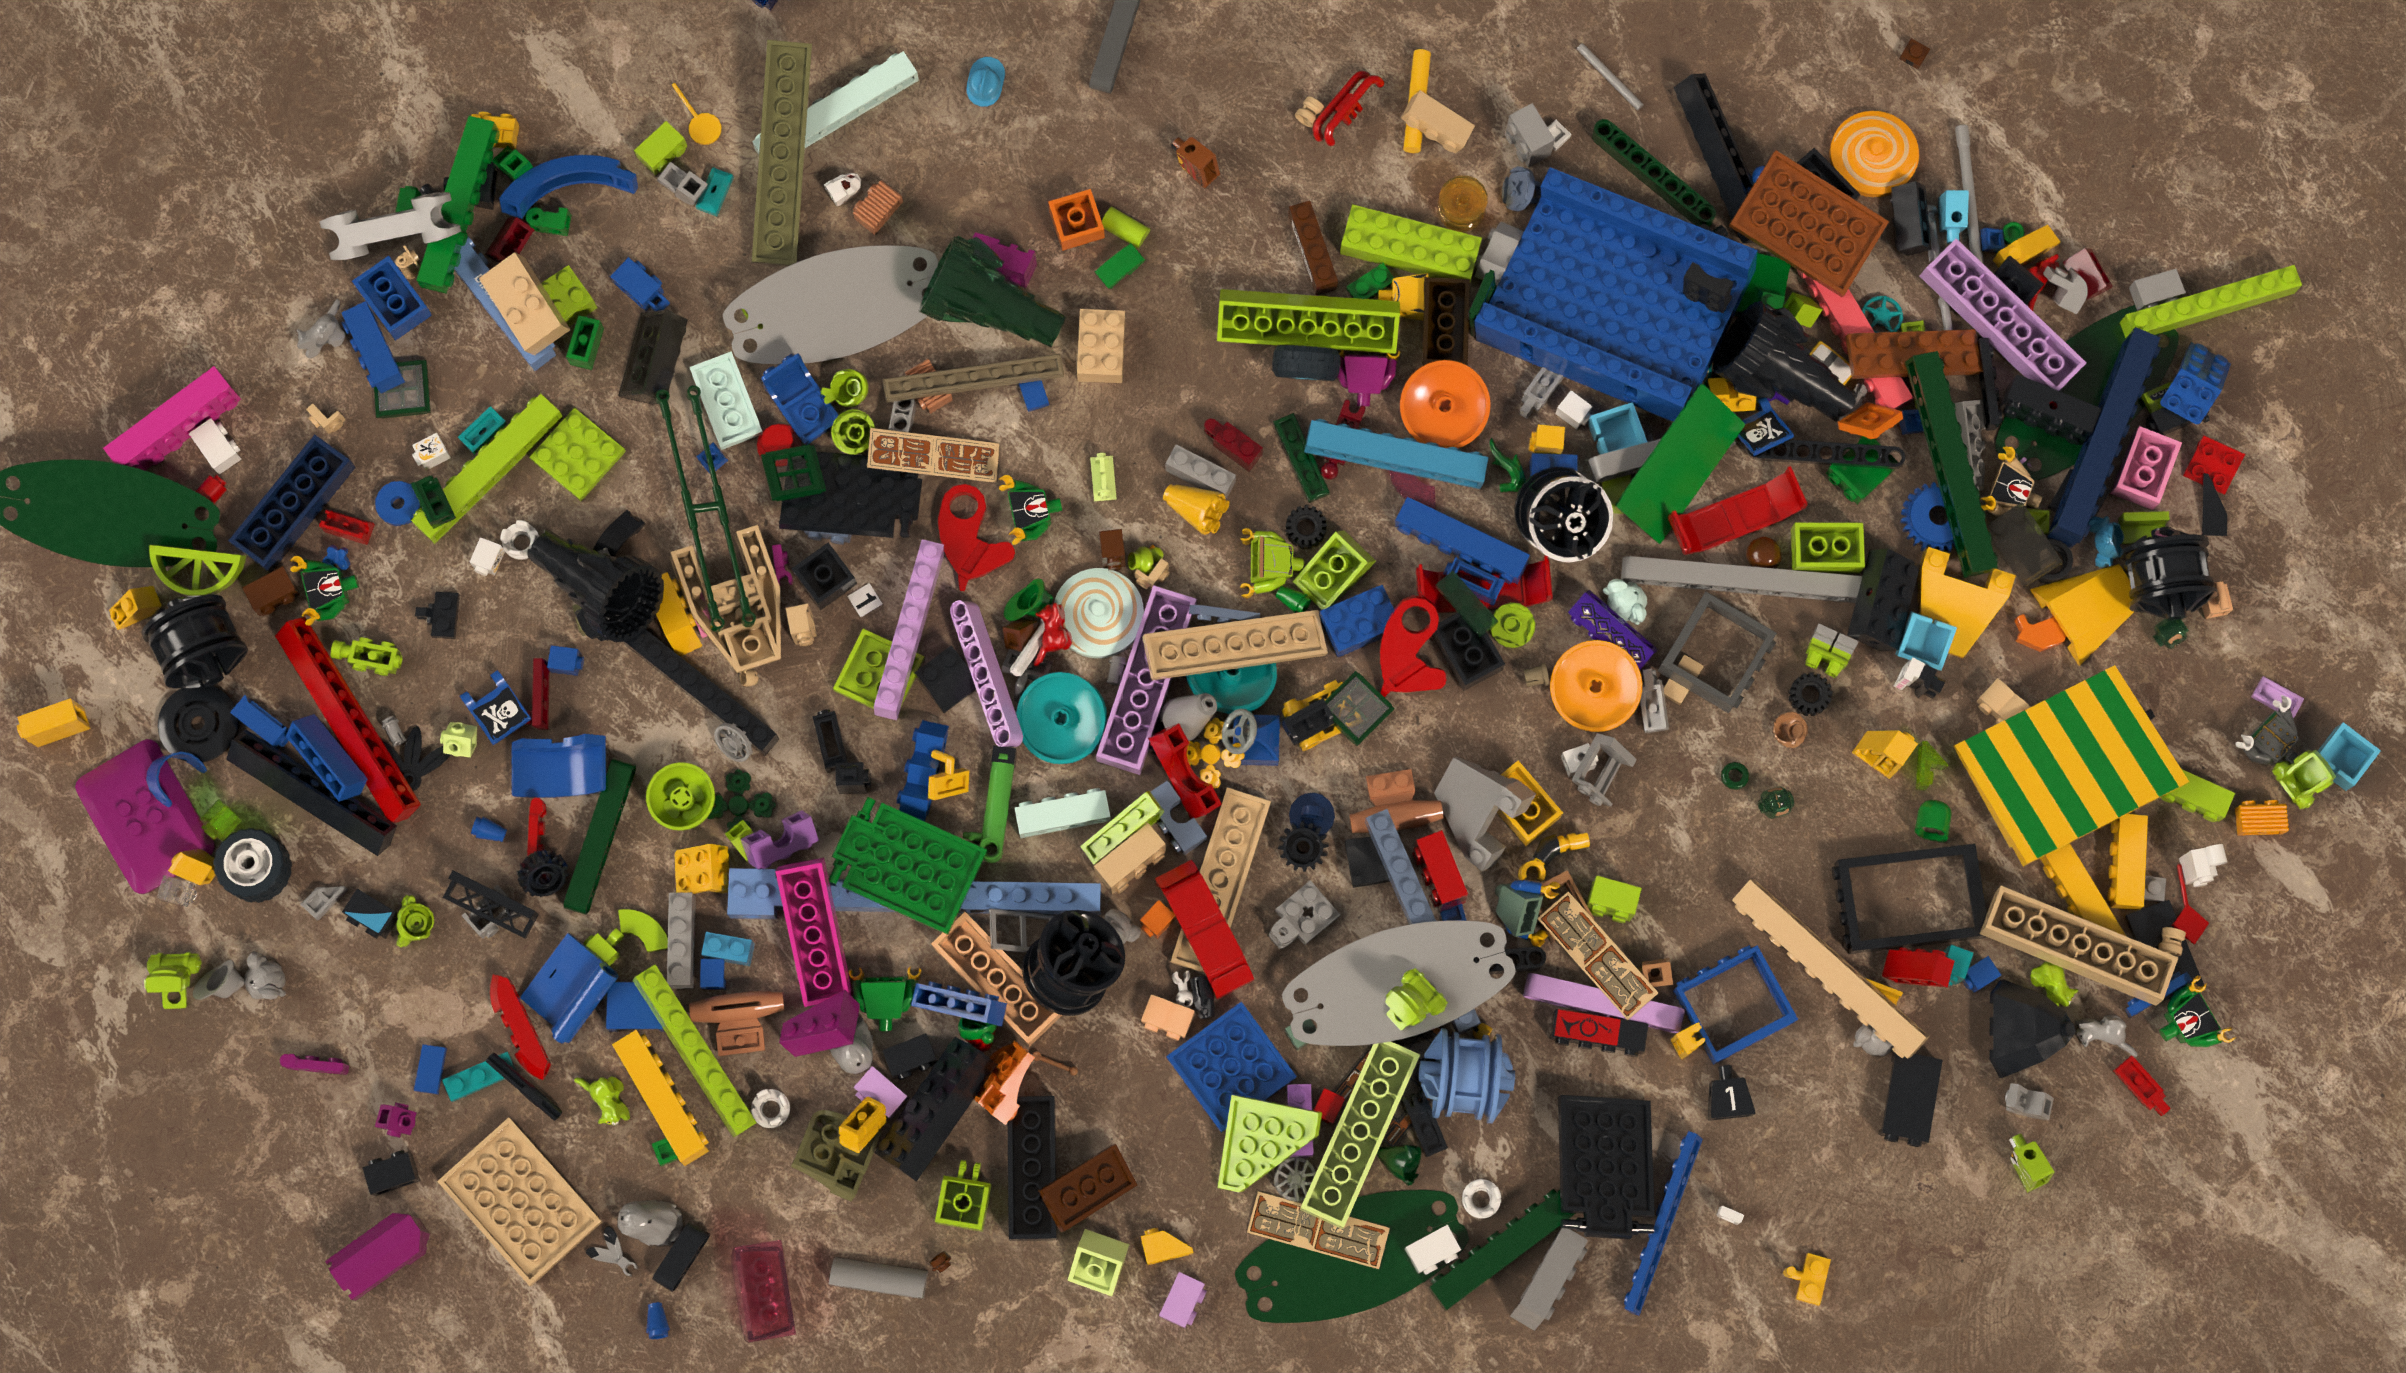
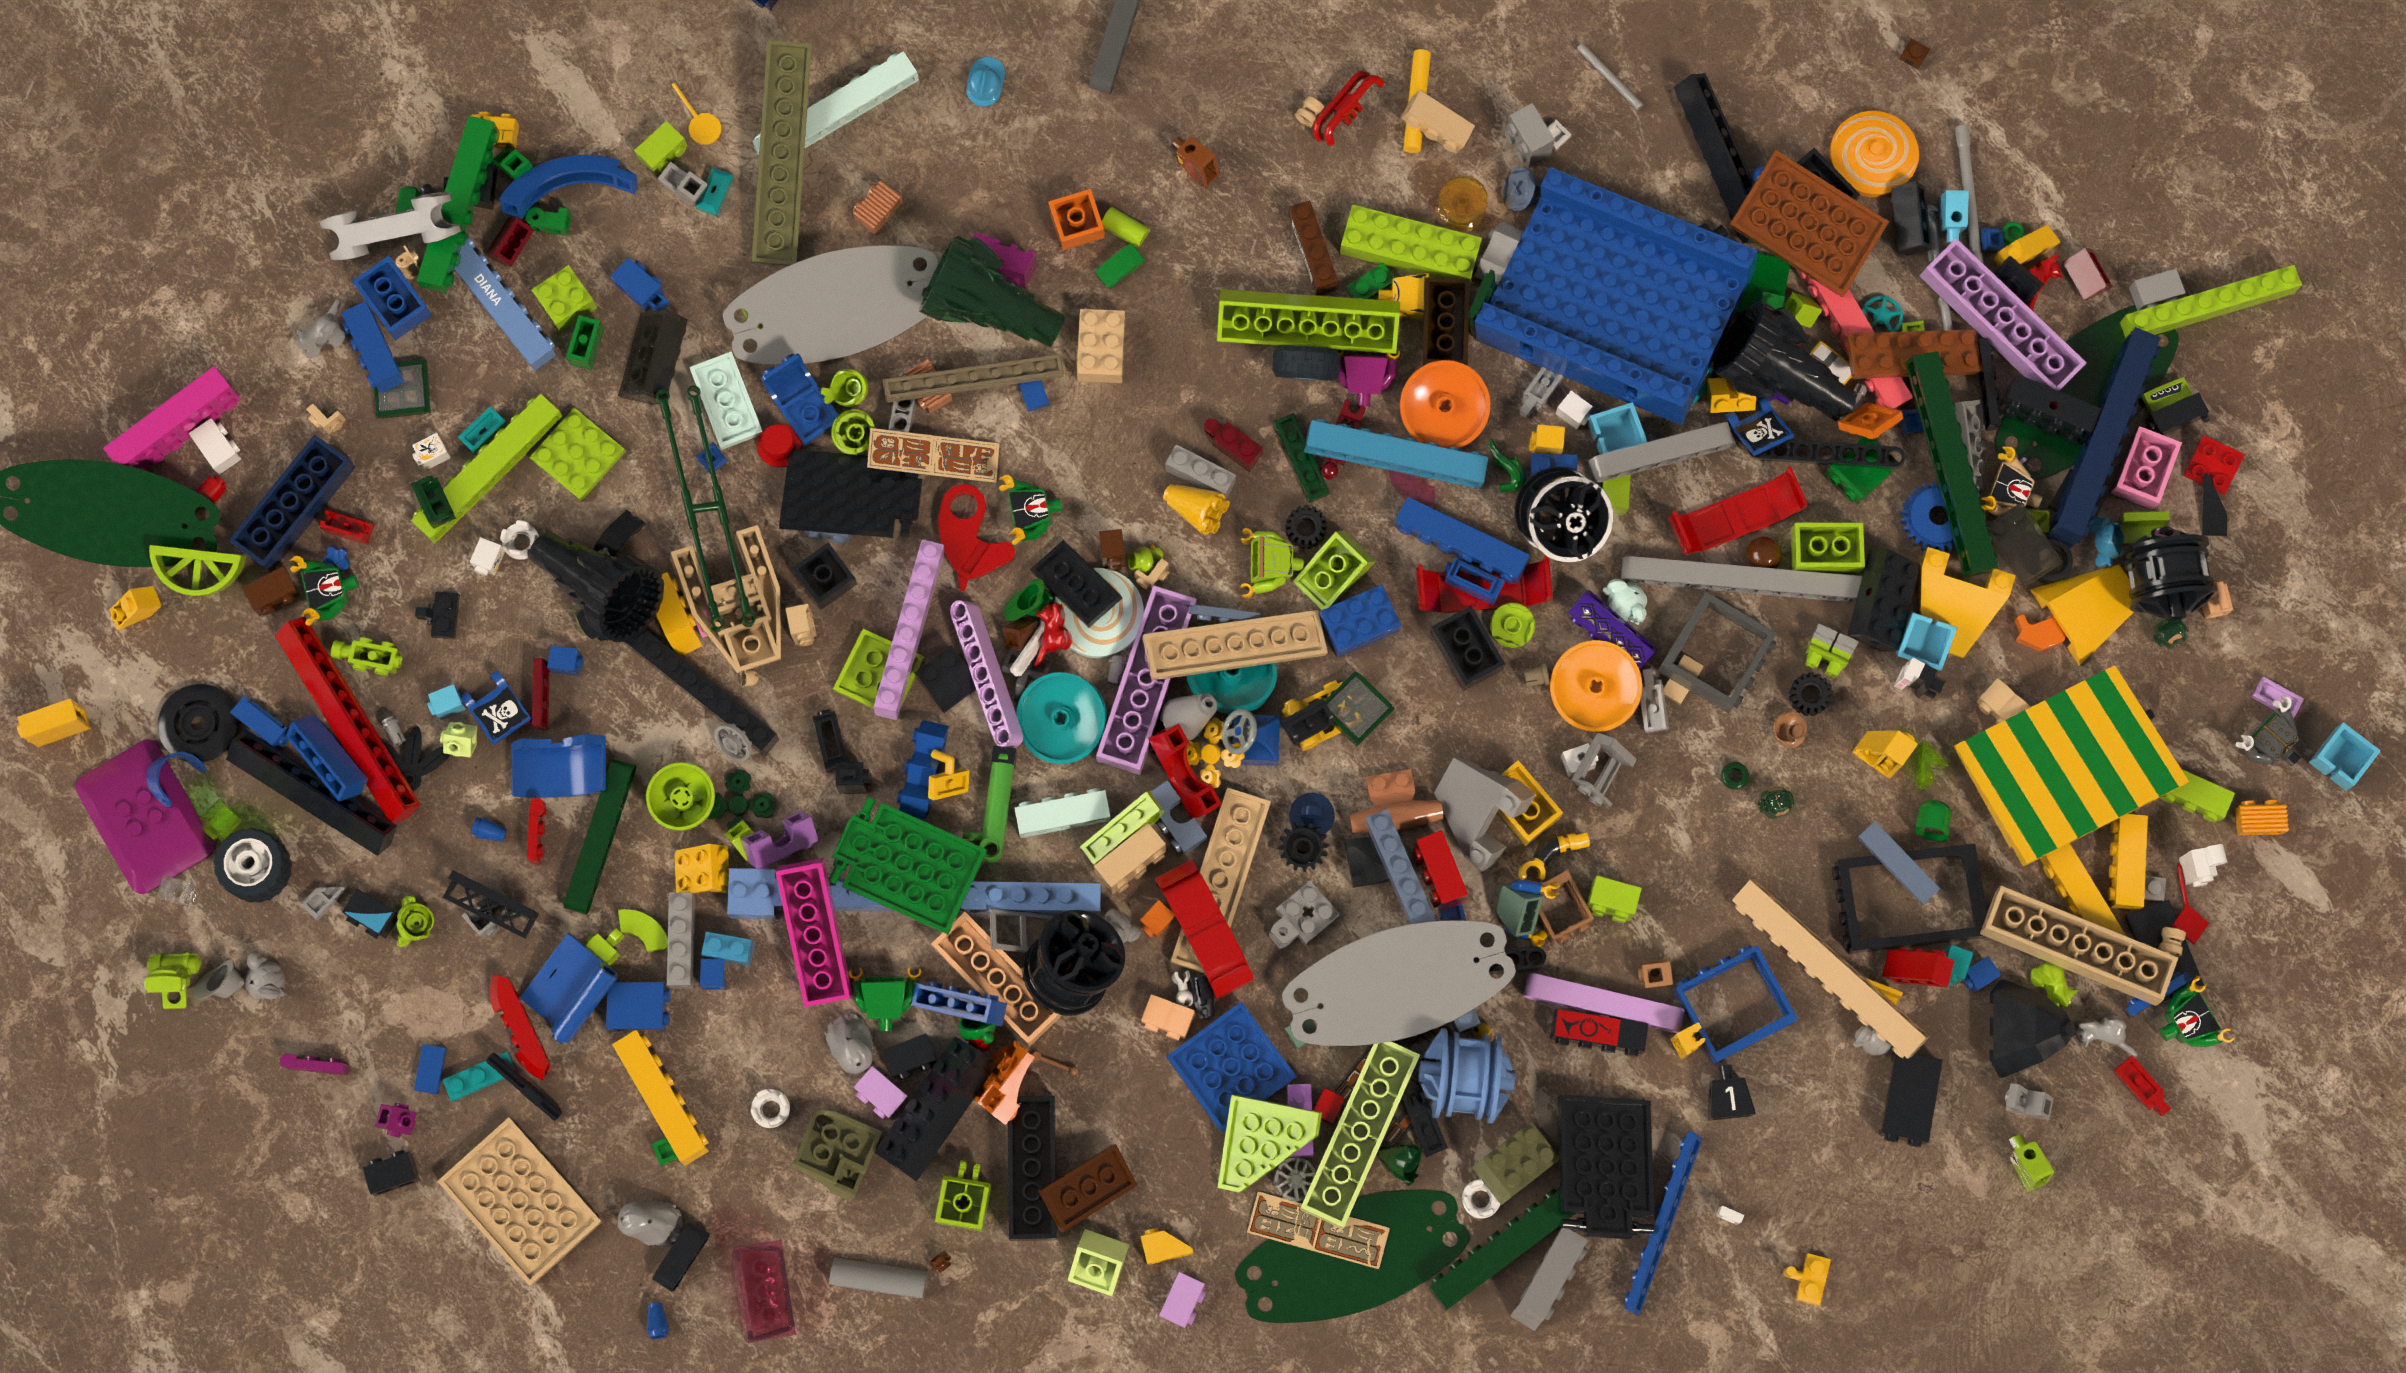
black wheel [141,595,248,689] -> none
yellow slope [168,849,216,885] -> none
magenta brick [325,1213,430,1301] -> none
blue tile [375,481,421,526] -> none
tan brick [479,252,570,356] -> none
black gear [517,850,569,897] -> none
lime animal [574,1076,630,1125] -> none
light grey piece [586,1226,639,1277] -> none
lime brick [632,964,757,1138] -> none
nougat plate [689,991,785,1056] -> none
dark green piece [761,445,826,501] -> none
magenta plate [772,544,793,586] -> none
magenta wedge [779,990,860,1057] -> none
white rock [824,173,861,206] -> none
yellow brick [839,1096,886,1153] -> none
white sticker [847,583,882,617] -> none
yellowish green hinge [1090,453,1117,501] -> none
green cone [1276,586,1311,613] -> none
red animal [1380,595,1447,697] -> none
lime piece [1385,968,1448,1030] -> none
white brick [1405,1225,1461,1275] -> none
clear green plate [1435,571,1498,637] -> none
sticker [1538,891,1658,1020] -> none
dark green beam [1592,119,1716,227] -> none
green piece [1615,384,1745,544] -> none
black brick [1683,262,1733,313] -> none
light grey brick [2043,266,2088,314] -> none
blue bracket [2160,342,2231,424] -> none
lime piece [2272,749,2336,809] -> none
none -> medium azure brick [427,684,466,720]
none -> black tile [1030,540,1123,628]
none -> olive brick [1472,1121,1559,1205]
none -> sand blue tile [1857,821,1940,905]

